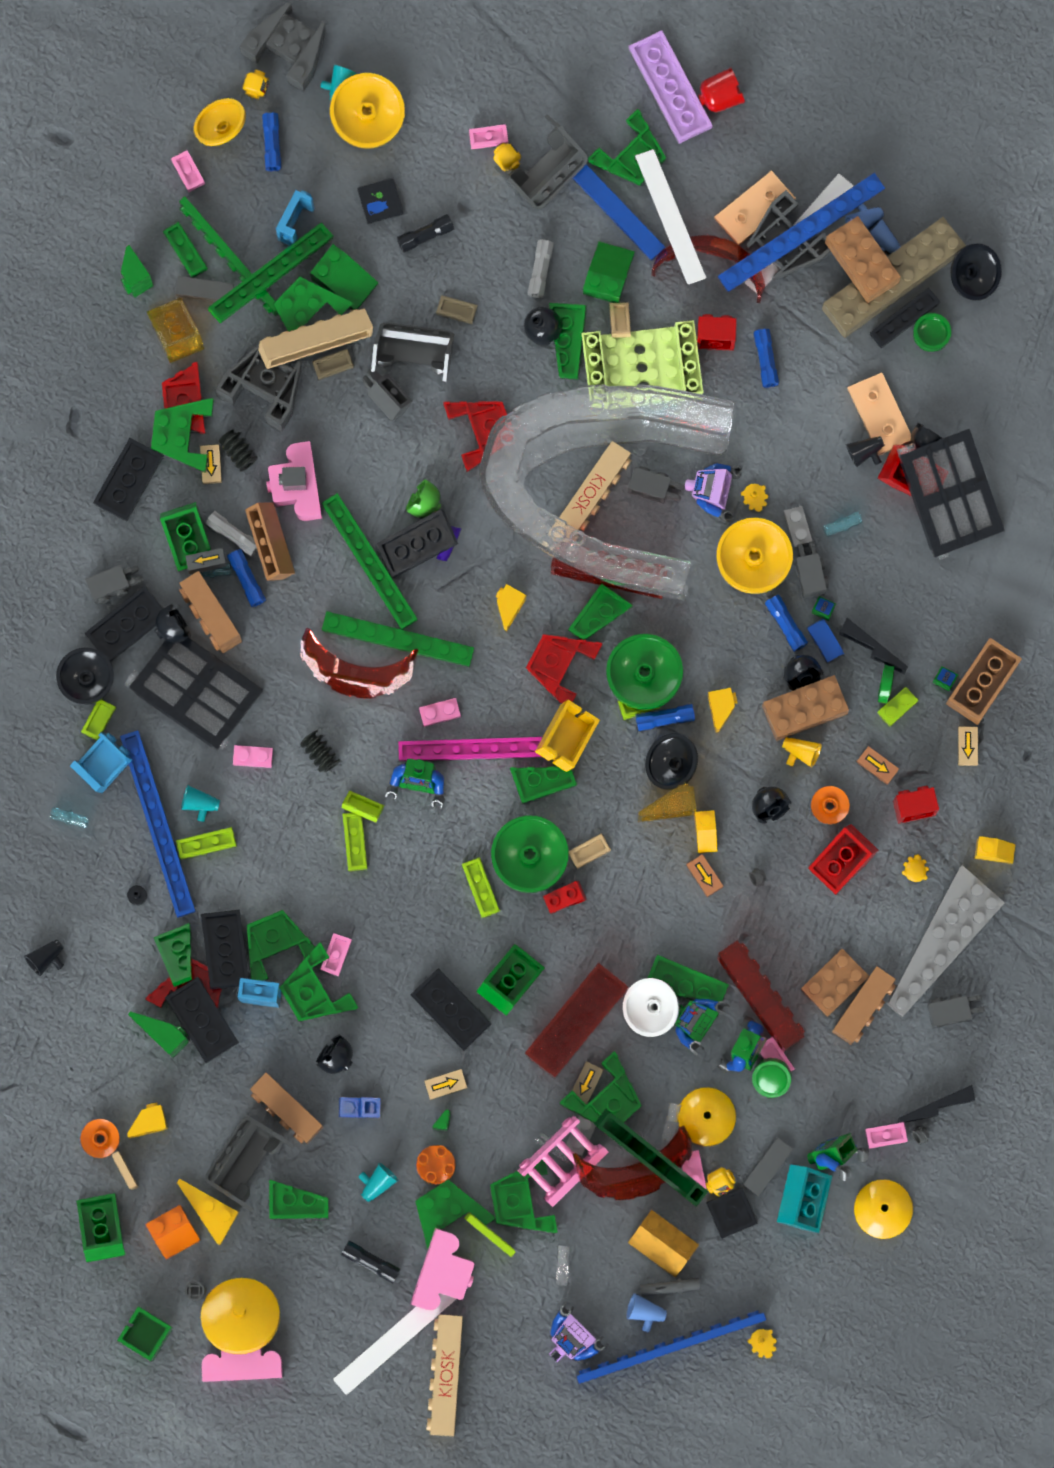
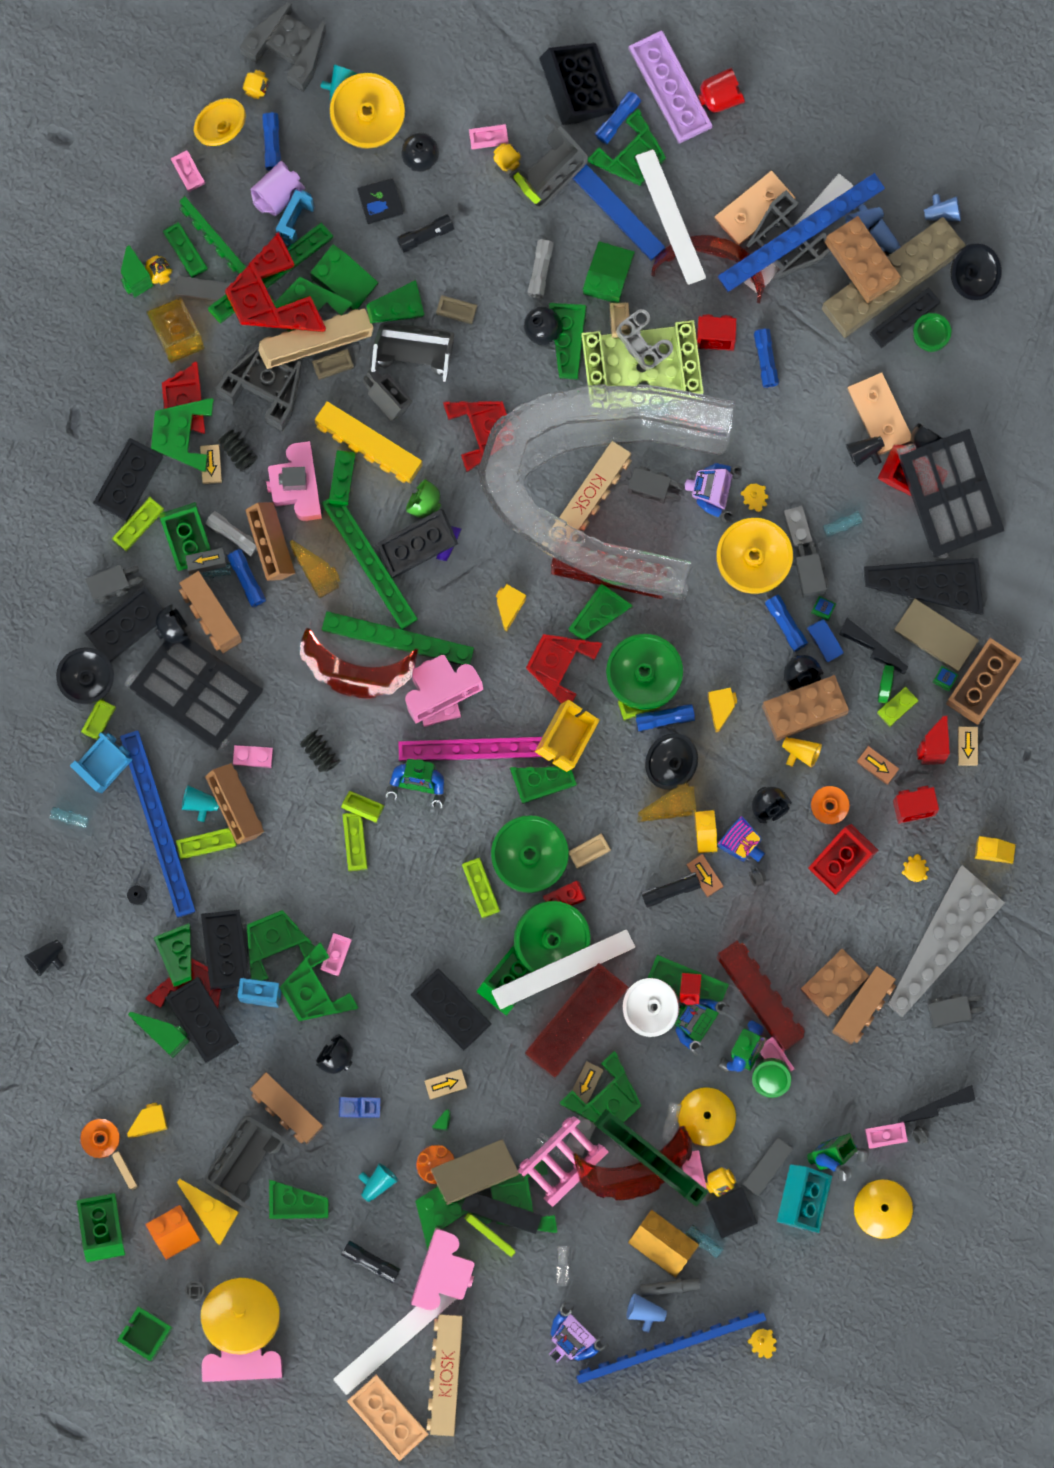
none -> lime tile [112,497,164,552]
none -> yellow head [145,255,172,285]
none -> medium nougat brick [205,763,264,845]
none -> red wing [225,232,326,332]
none -> lavender cylinder [250,161,305,217]
none -> clear yellow slope [289,540,340,599]
none -> yellow brick [315,401,423,484]
none -> green plate [329,450,356,505]
none -> light nougat plate [347,1375,429,1461]
none -> green wing [366,280,424,323]
none -> black cylinder [401,133,439,172]
none -> bright pink brick [405,655,483,724]
none -> dark tan tile [431,1139,519,1205]
none -> black plate [461,1193,542,1234]
none -> white sticker [492,930,635,1009]
none -> lime tile [514,172,541,204]
none -> green dish [514,901,590,973]
none -> black slope [539,42,618,125]
none -> blue axle [595,91,642,144]
none -> light grey beam [616,309,673,370]
none -> black axle [641,872,701,908]
none -> red brick [680,973,701,1005]
none -> clear light blue pin [685,1225,723,1259]
none -> torso [717,816,765,862]
none -> black wing [864,558,984,615]
none -> dark tan tile [894,599,979,672]
none -> red slope [917,716,950,765]
none -> medium blue piece [924,194,961,221]

